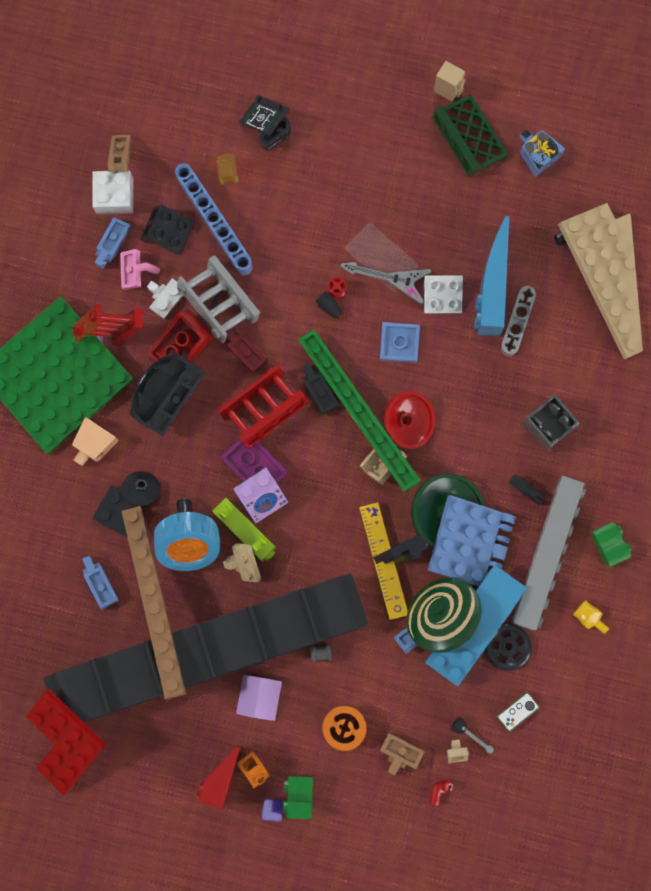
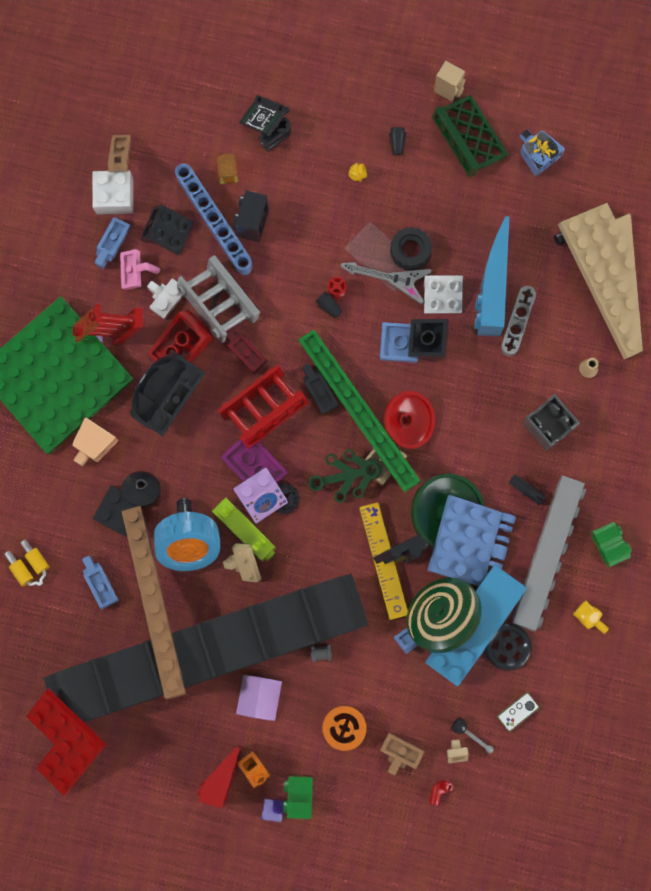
none -> yellow piece [4,539,50,587]
none -> black brick [233,190,269,243]
none -> black gear [276,483,300,514]
none -> dark green plant [309,449,382,503]
none -> yellow plate [349,163,367,182]
none -> black cone [388,127,407,156]
none -> black tyre [390,227,432,271]
none -> black slope [408,319,449,362]
none -> tan cone [579,358,598,378]

